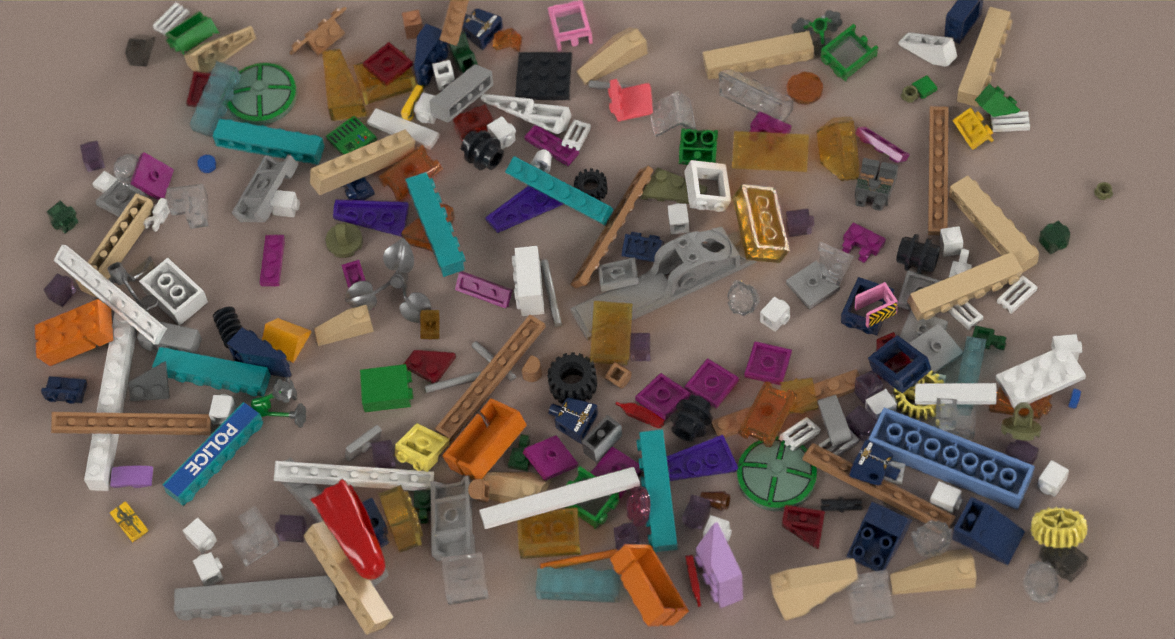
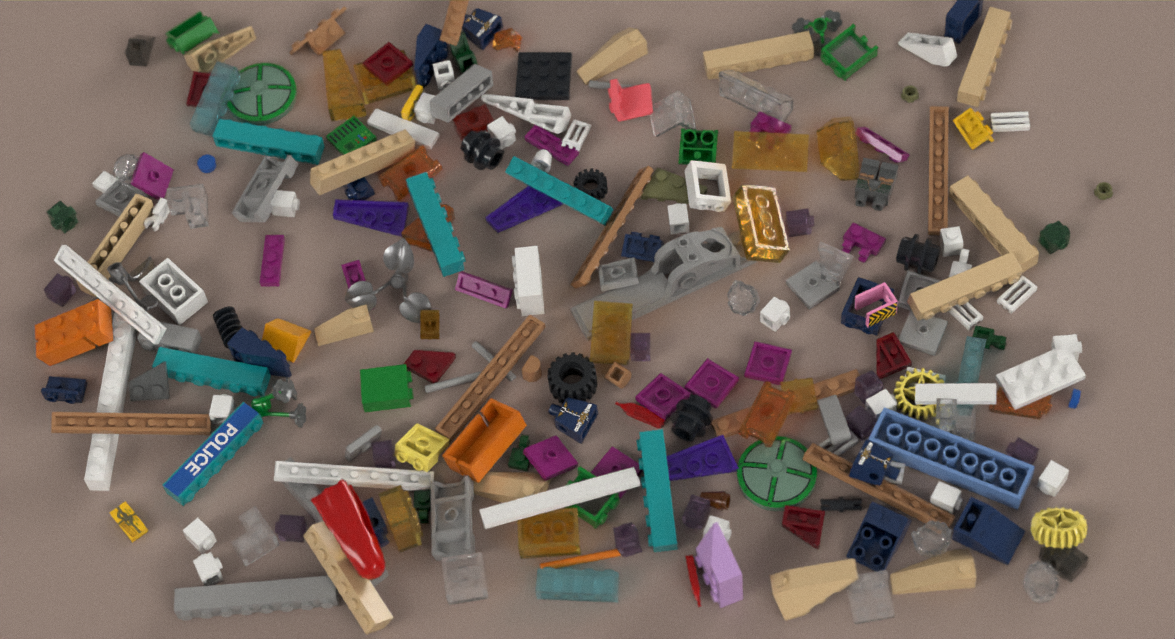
clear purple brick [80,140,106,172] -> none
medium lavender slope [110,466,153,488] -> none
white tile [153,3,190,37] -> none
olive tile [325,223,363,258] -> none
nougat brick [402,10,423,39] -> none
medium nougat brick [468,479,490,503] -> none
light grey bar [540,259,562,327] -> none
bright pink window [548,0,593,51] -> none
flat silver brick [582,415,623,462] -> none
orange piece [610,544,689,626] -> none
clear pink tile [627,486,650,527] -> none
white tile [779,417,821,451] -> none
clear orange tile [787,72,823,105] -> none
dark blue window [868,335,932,393] -> none
light grey plate [909,324,964,375] -> none
green tile [912,75,938,99] -> none
green slope [975,83,1020,117] -> none
olive tile [1001,402,1042,441] -> none

